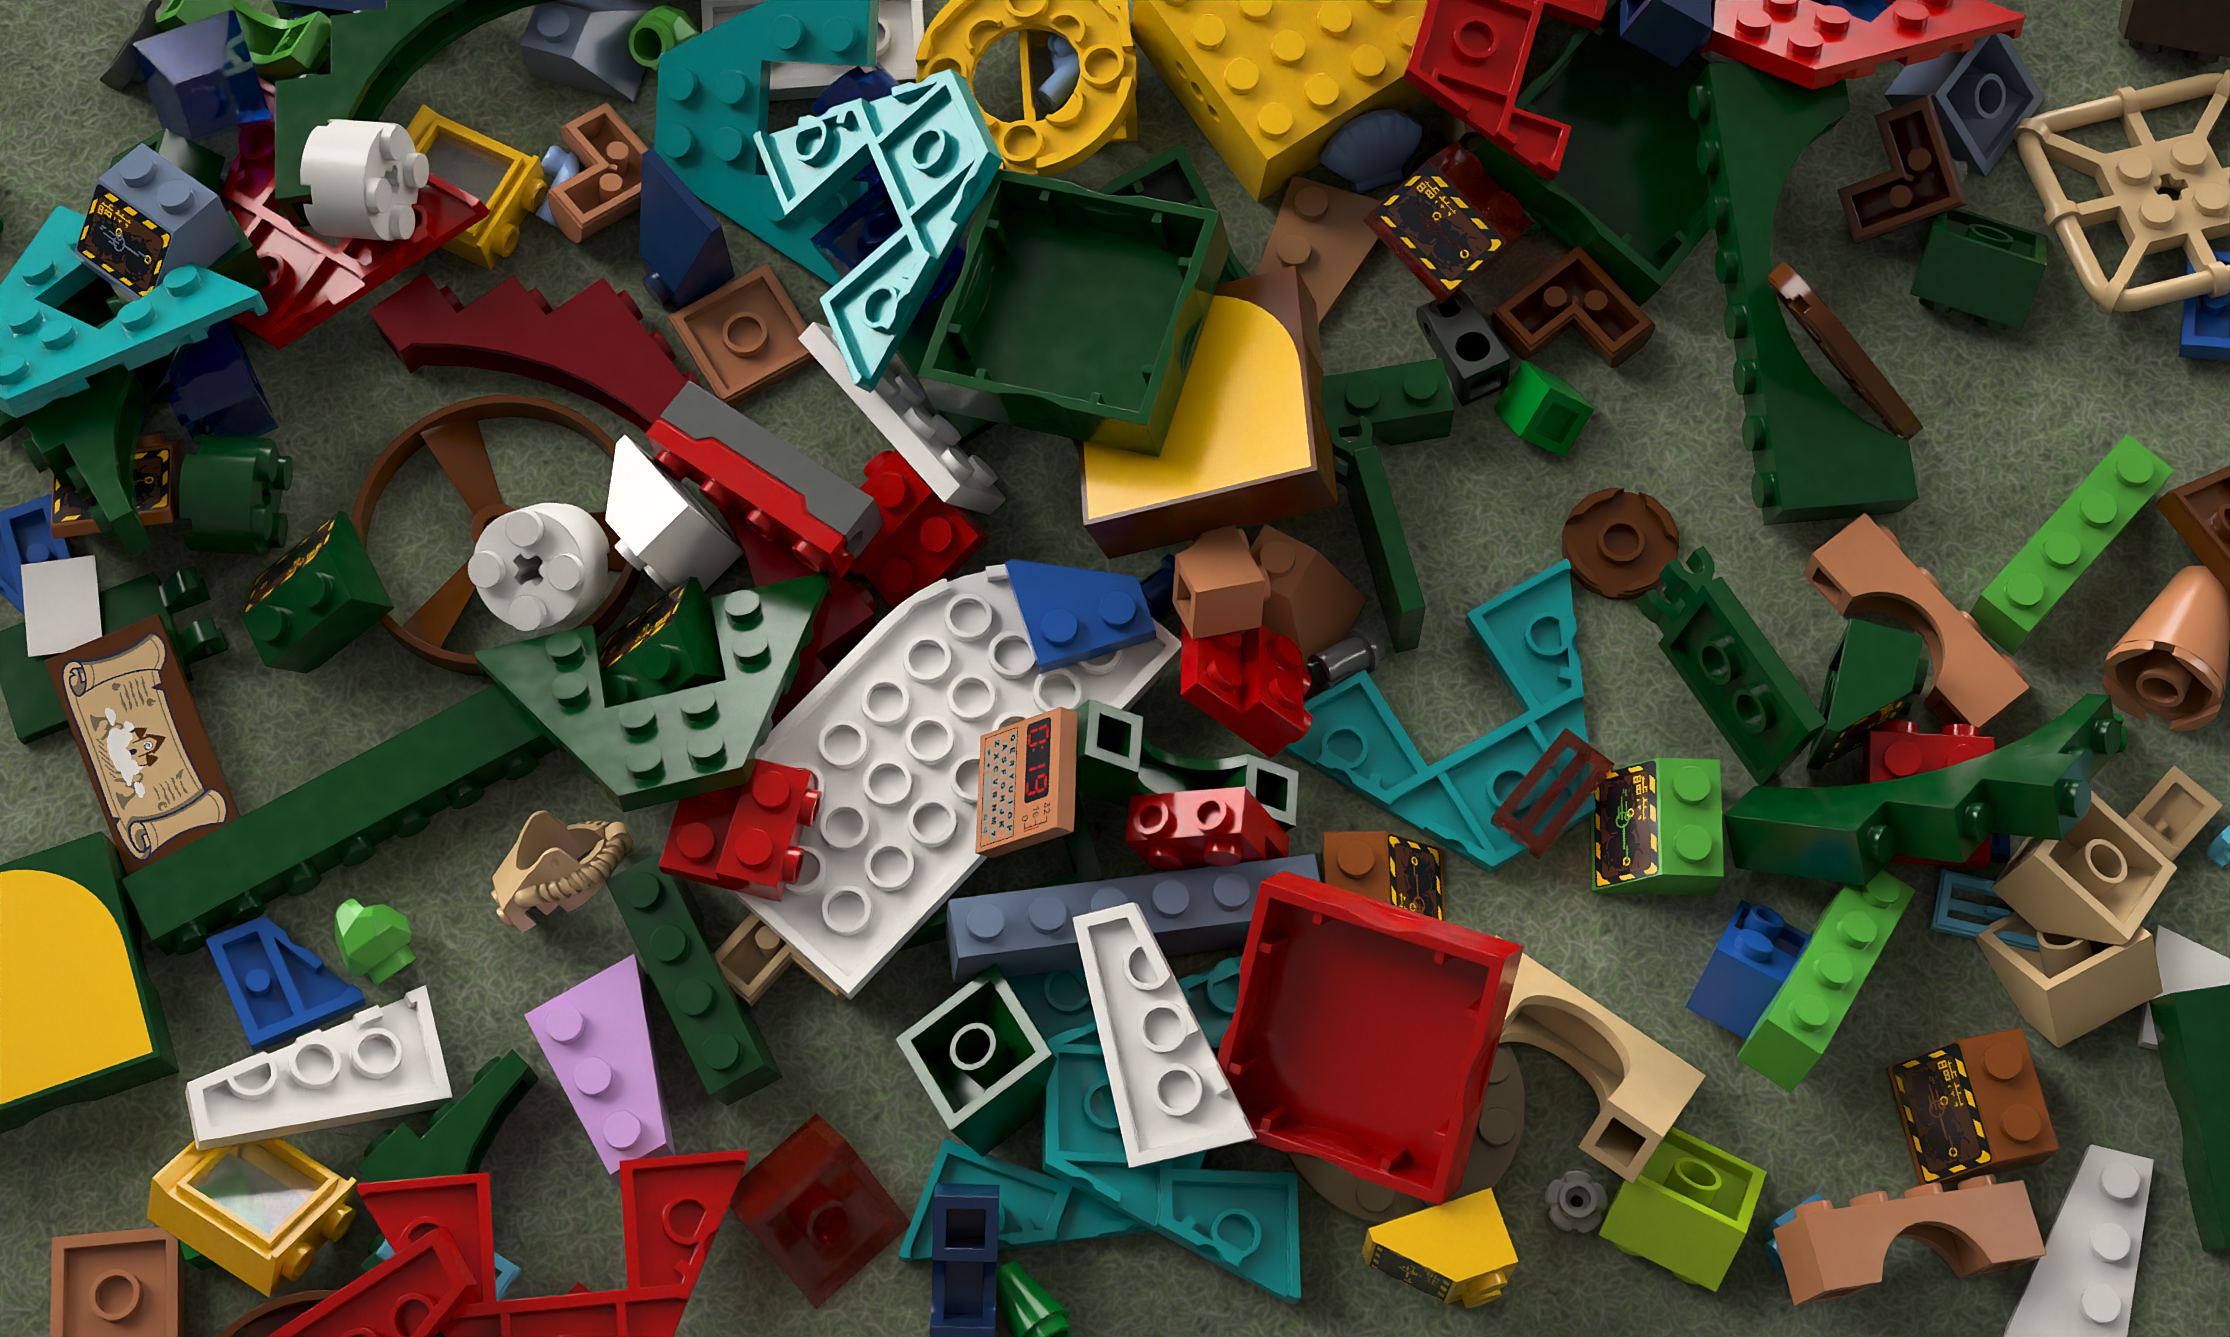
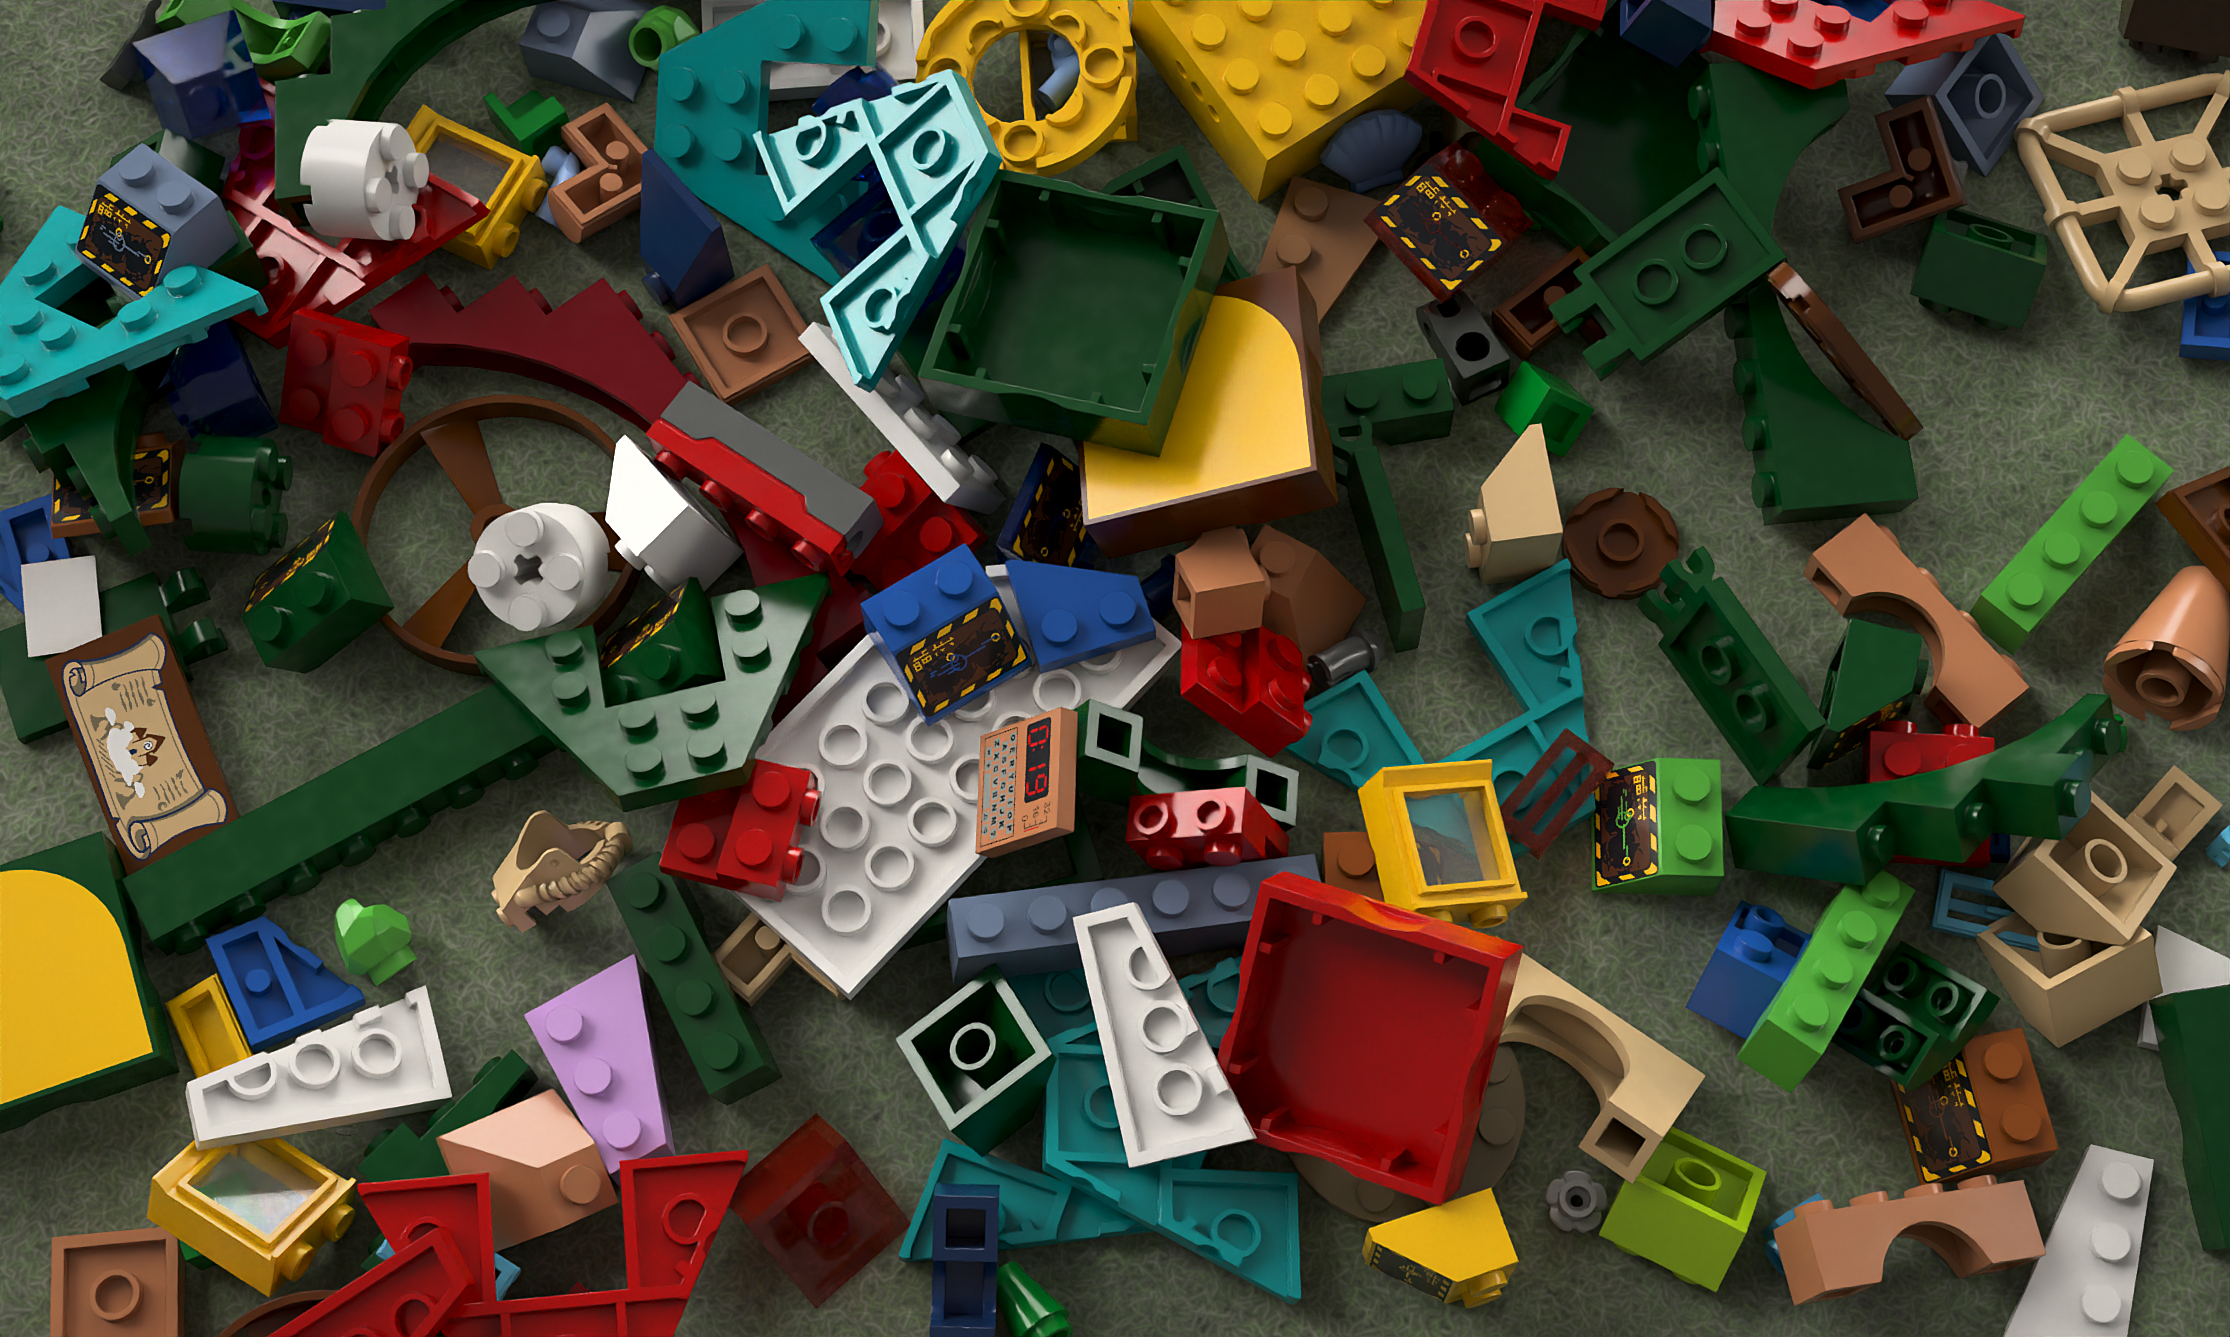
none -> yellow tile [165,973,254,1078]
none -> red plate [278,308,413,457]
none -> nougat slope [436,1089,619,1252]
none -> green panel [483,90,570,159]
none -> slope [860,543,1032,727]
none -> slope [996,442,1097,570]
none -> yellow window [1357,759,1528,929]
none -> tan slope [1463,423,1563,585]
none -> dark green tile [1548,167,1788,382]
none -> dark green slope [1831,941,2001,1091]

